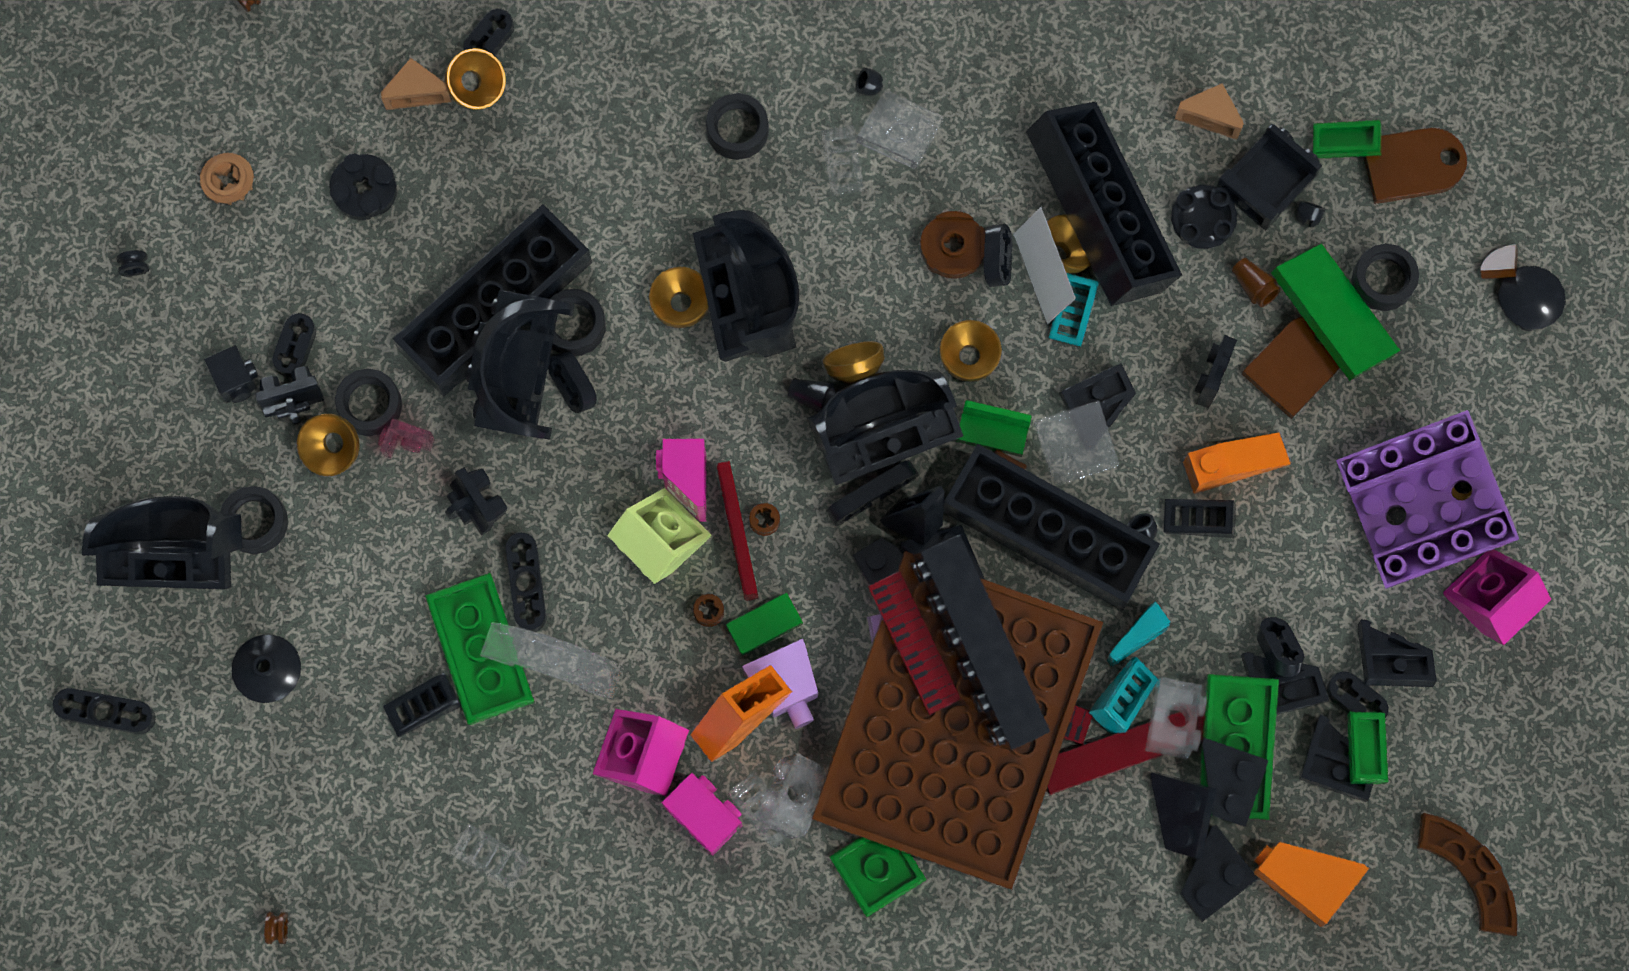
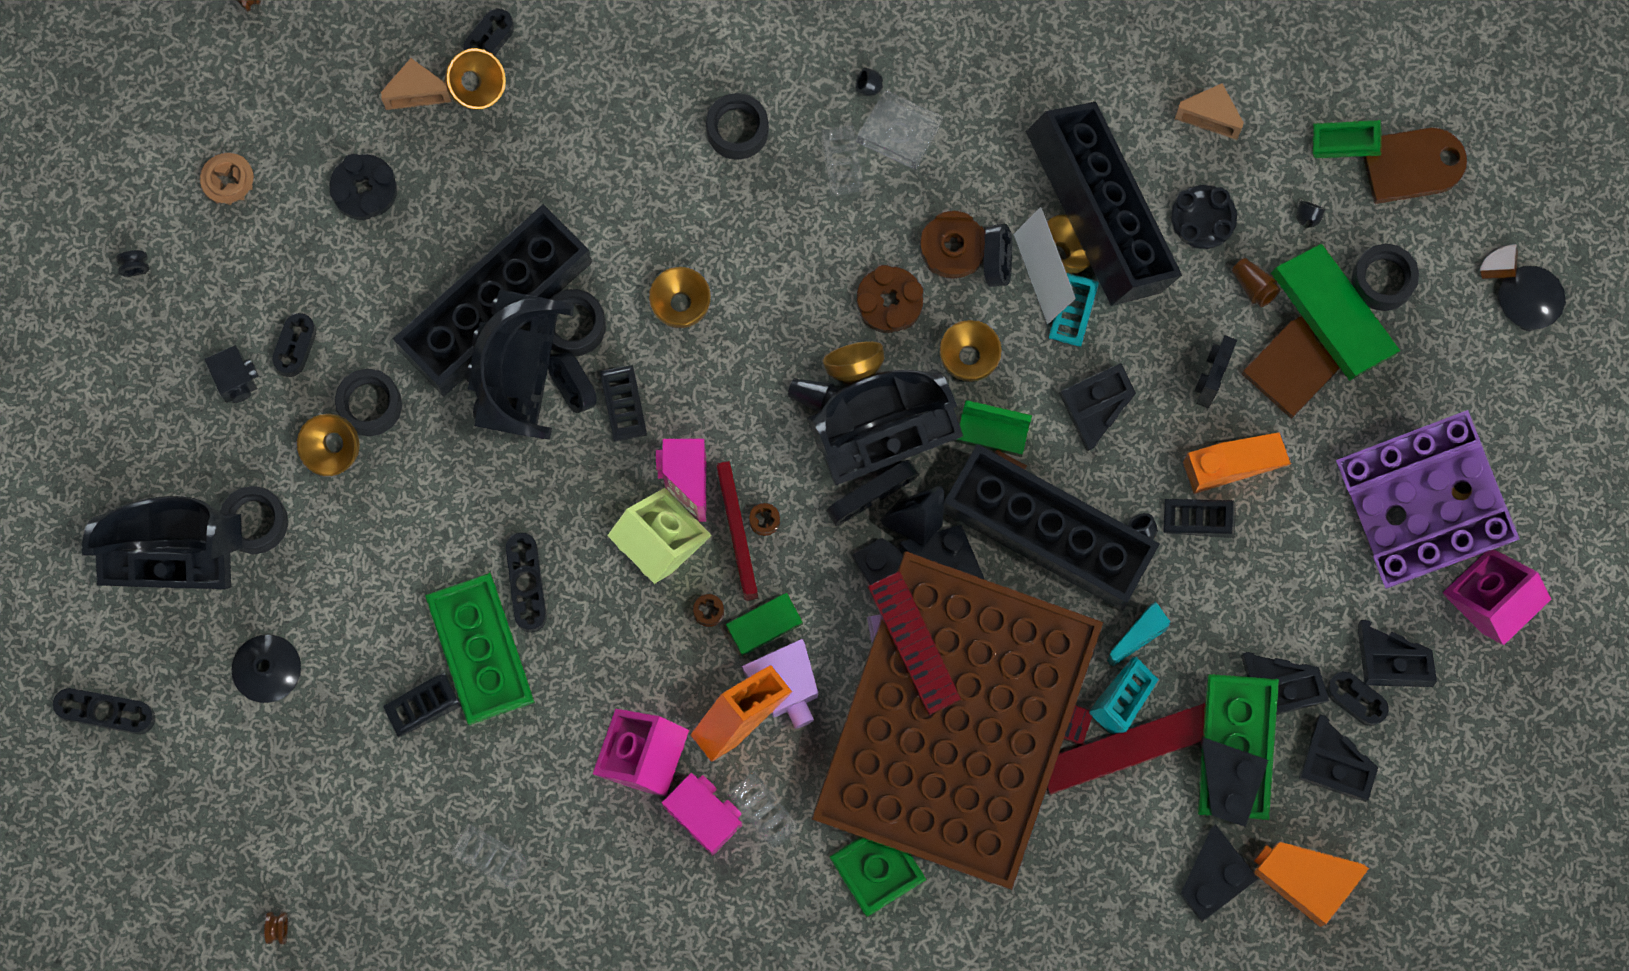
black hips [255,366,325,424] -> none
clear pink bracket [378,419,435,459] -> none
black hips [445,467,507,536] -> none
clear slope [480,622,624,700] -> none
black piece [693,210,799,362] -> none
clear brick [756,753,828,839] -> none
black brick [911,534,1051,750] -> none
clear tile [1034,401,1120,486] -> none
clear brick [1145,677,1207,759] -> none
black wing [1150,772,1216,858] -> none
black panel [1216,123,1322,231] -> none
black beam [1257,617,1305,677] -> none
green tile [1347,712,1388,784] -> none
reddish brown tile [1417,813,1517,937] -> none
none -> black slope [600,365,647,442]
none -> reddish brown plate [857,265,923,333]

